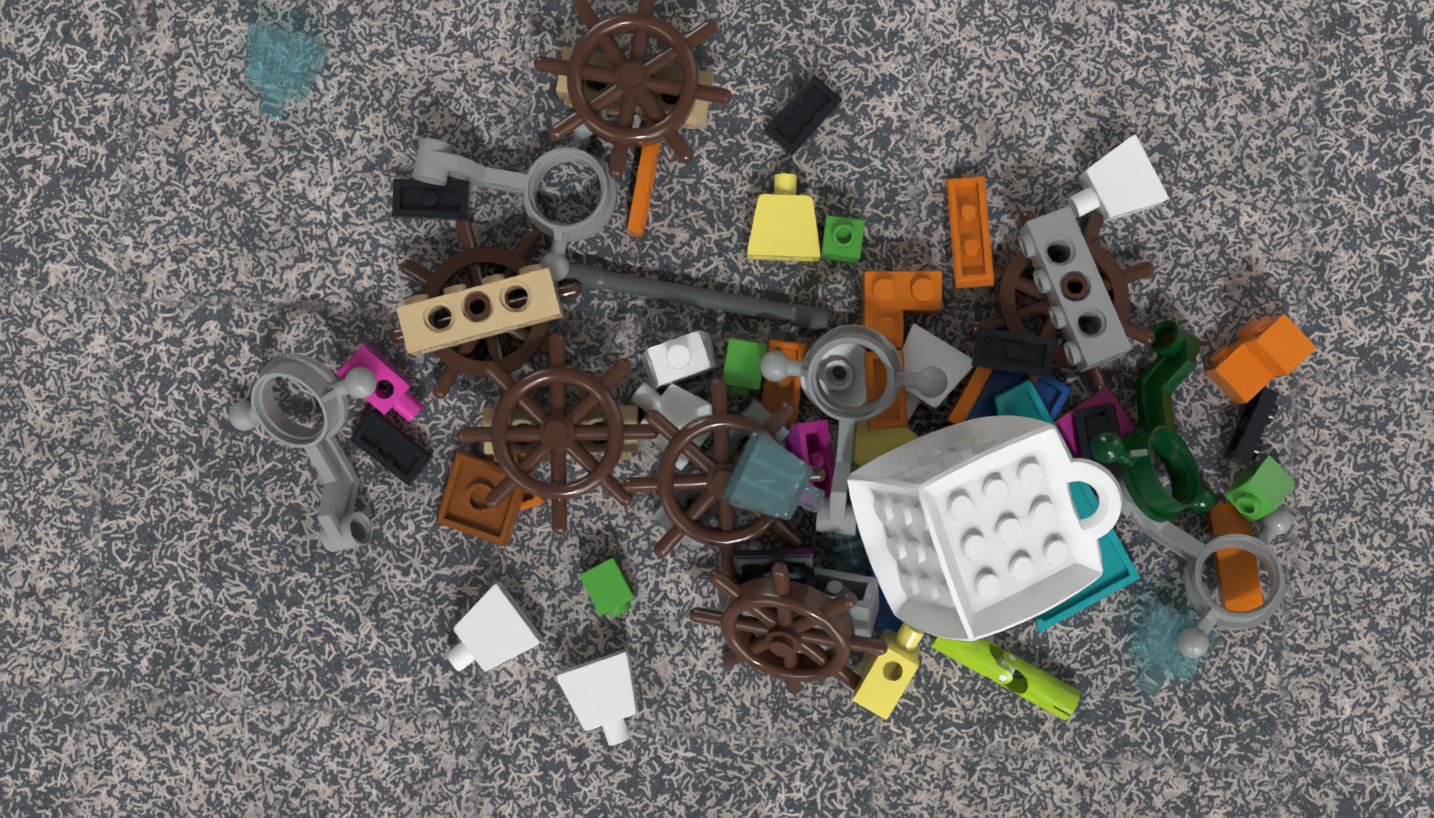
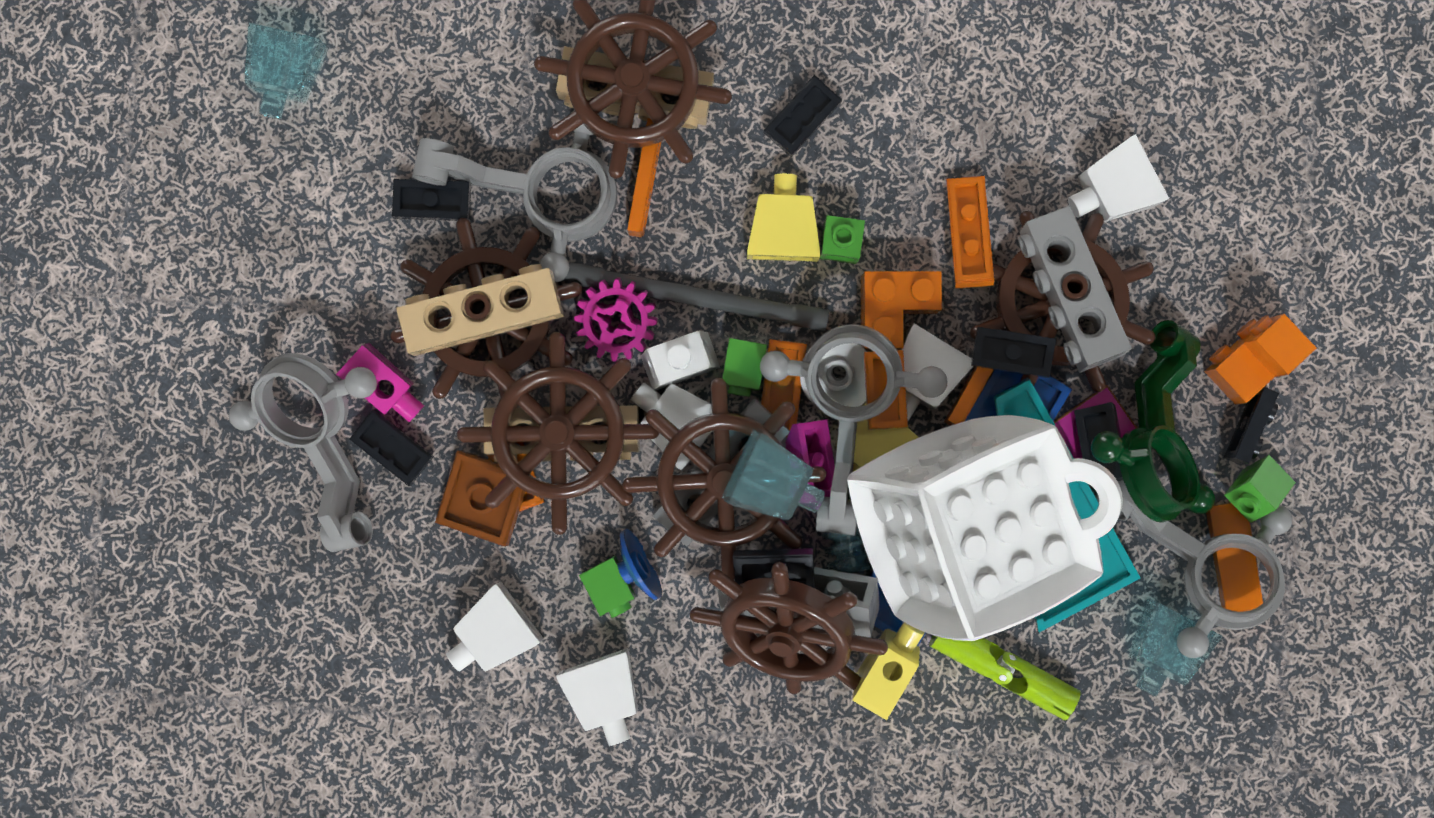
none -> dark pink gear [574,277,658,362]
none -> blue dish [617,529,662,600]

